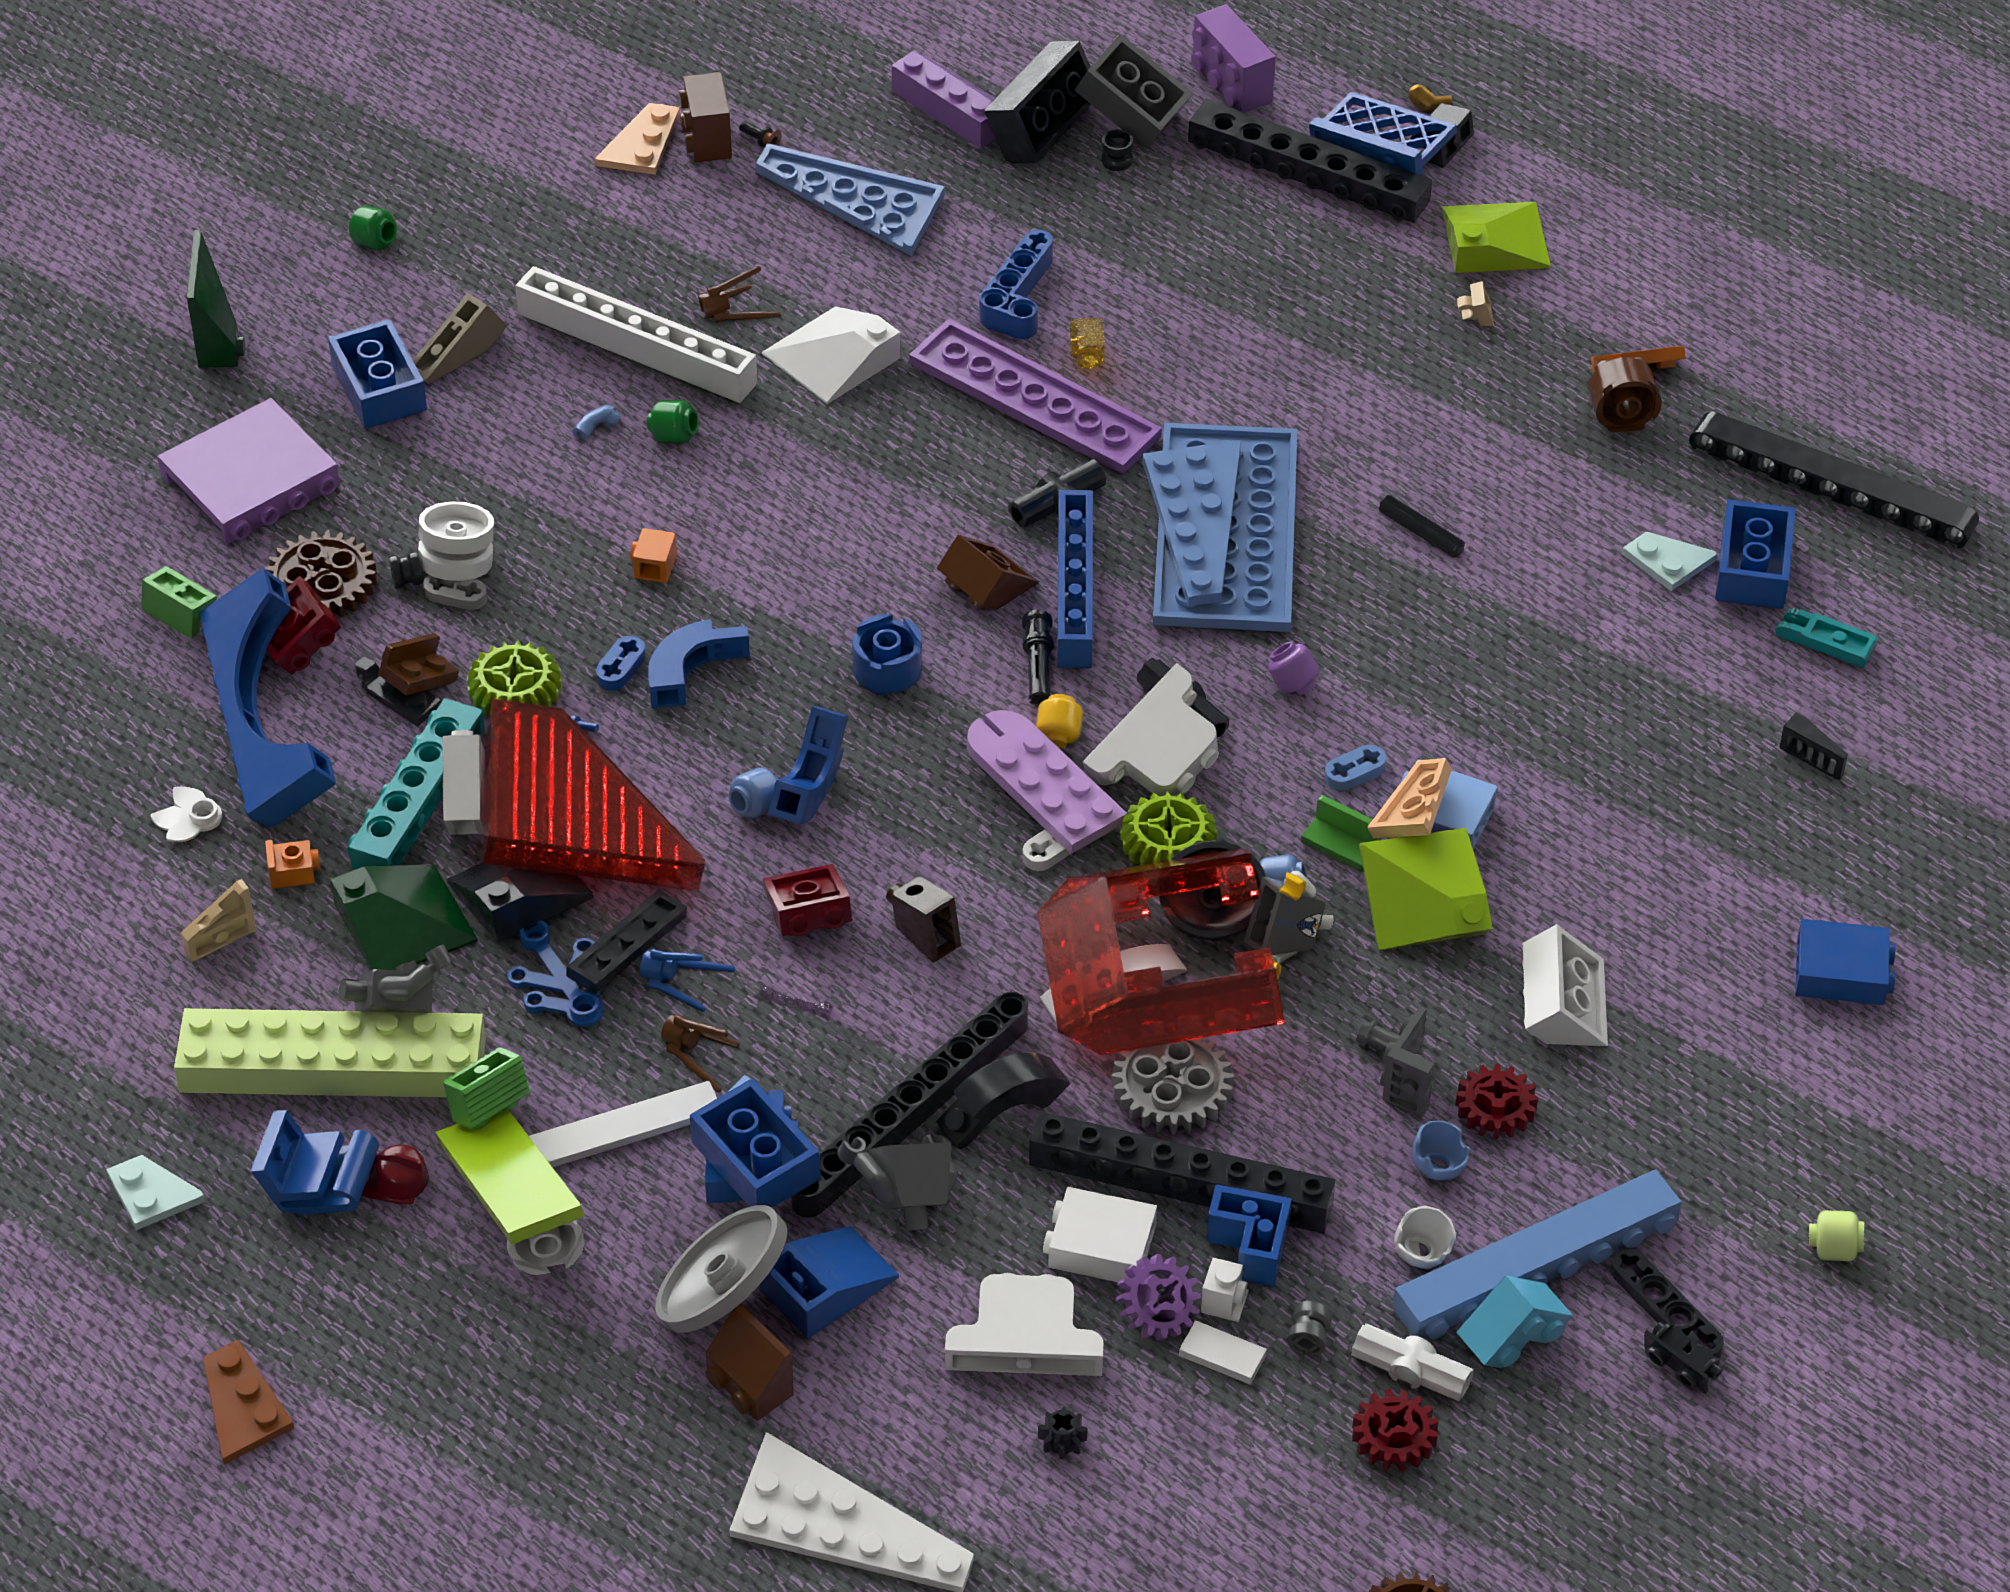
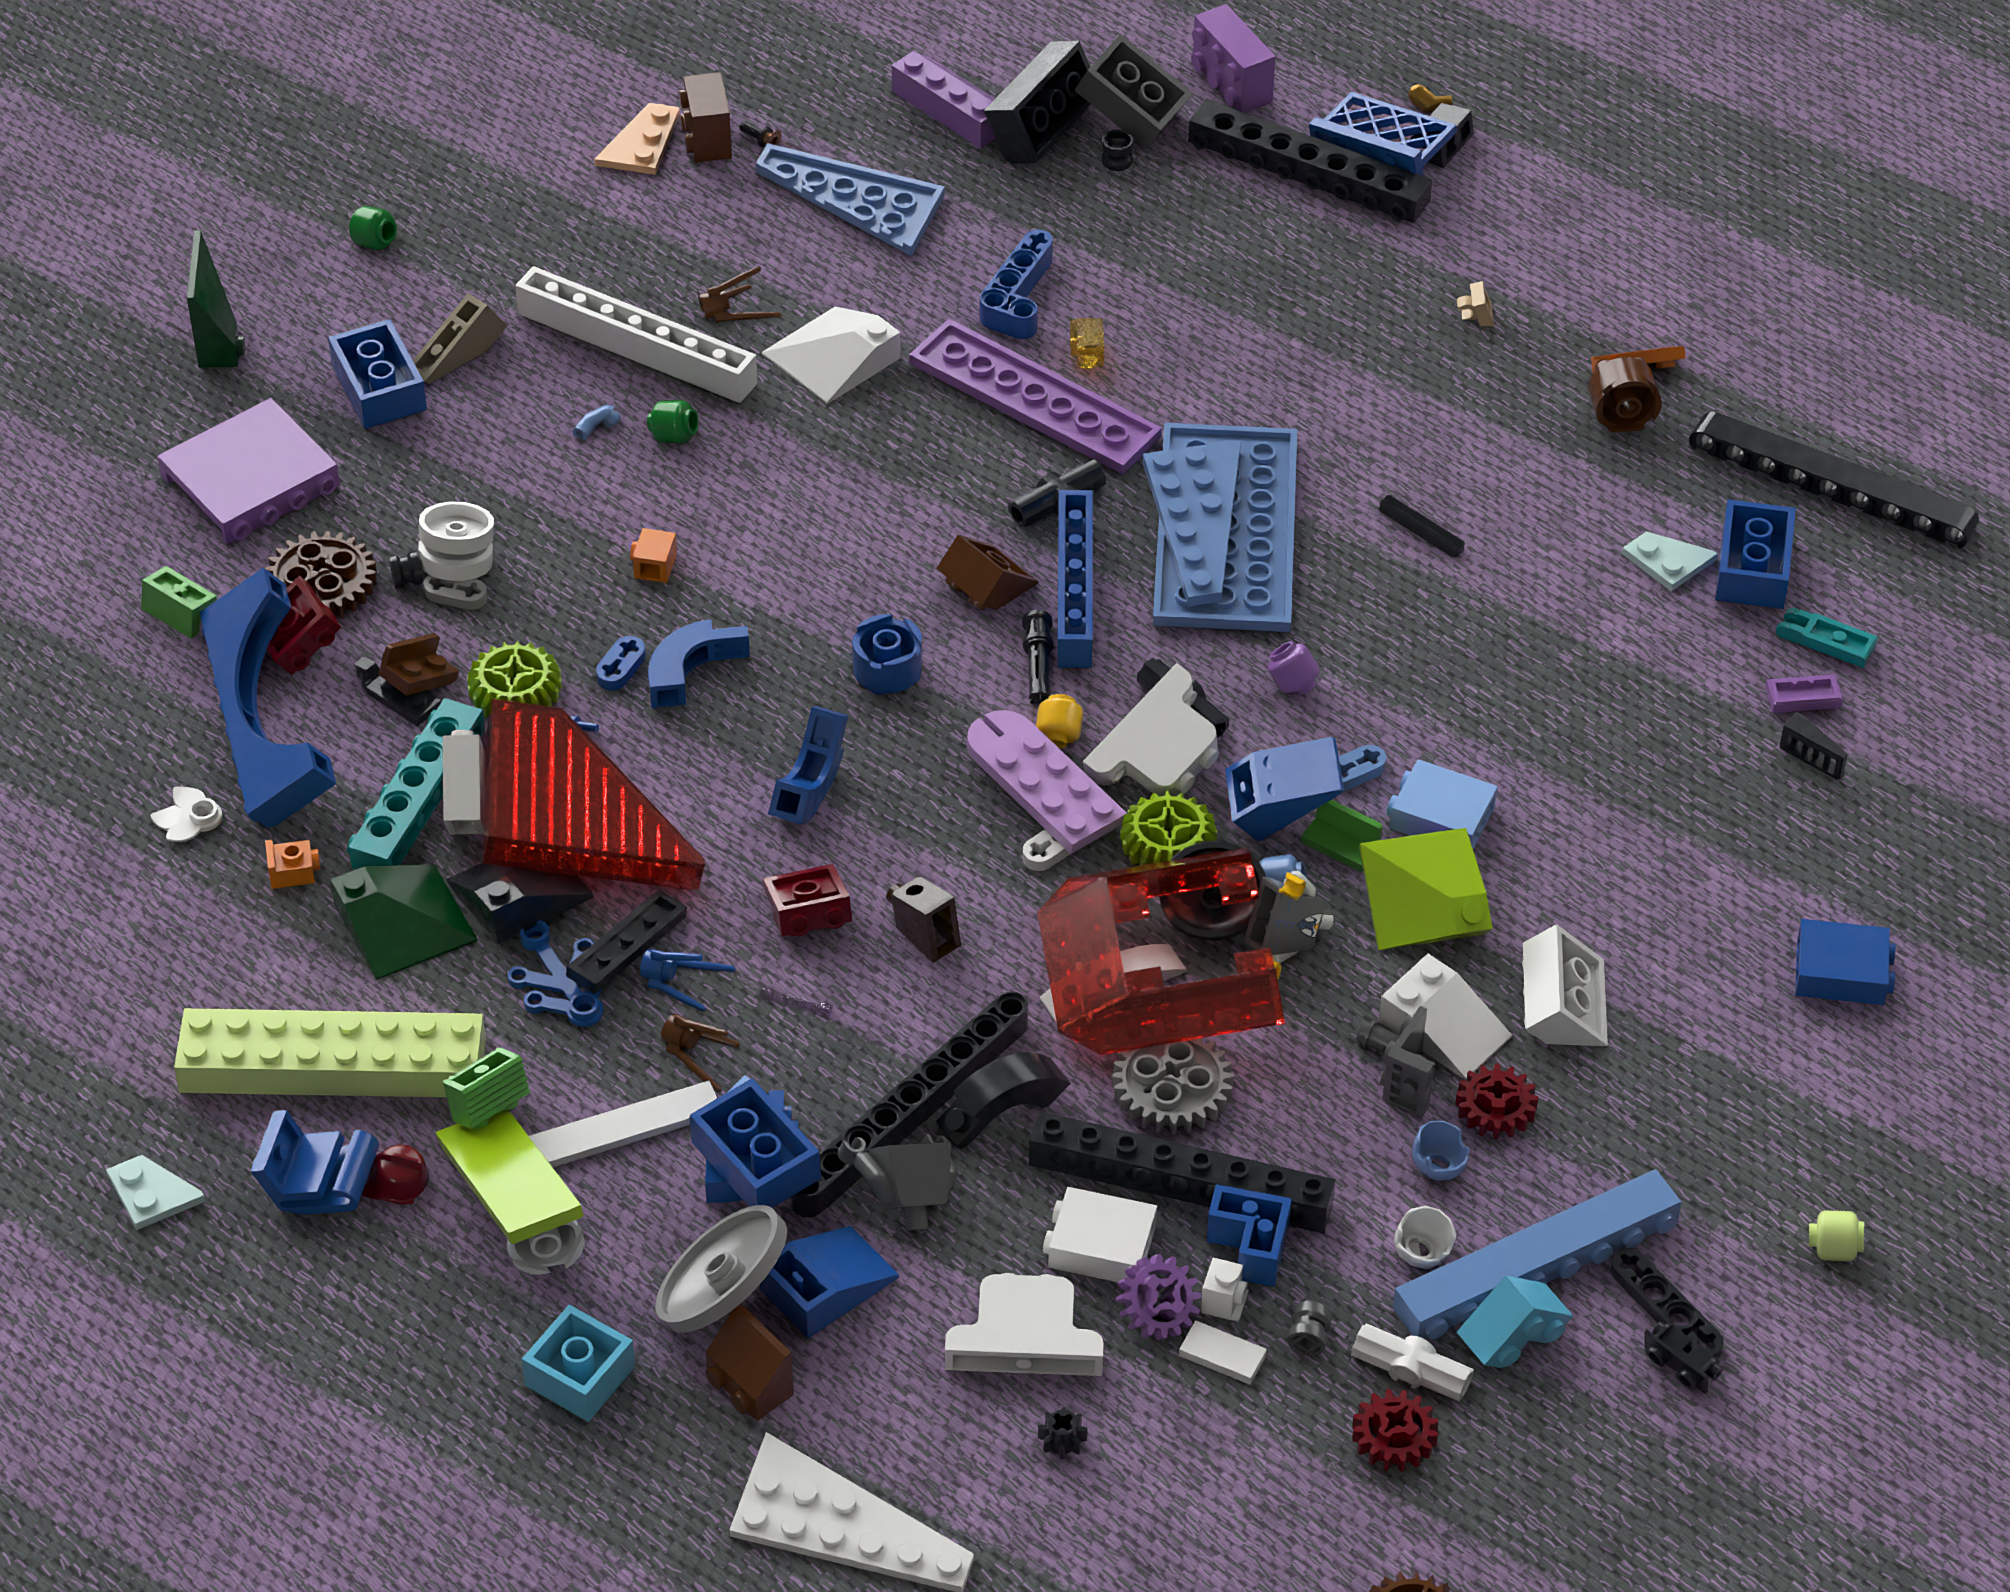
tan wing [181,879,256,962] -> none
dark orange wing [203,1339,294,1465] -> none
dark grey torso [339,945,451,1013] -> none
medium blue head [729,768,778,819] -> none
light nougat wing [1367,758,1452,839] -> none
lime slope [1442,202,1551,273] -> none
none -> medium azure brick [522,1304,635,1422]
none -> slope [1225,736,1344,841]
none -> white slope [1379,954,1512,1080]
none -> medium lavender plate [1765,674,1843,713]

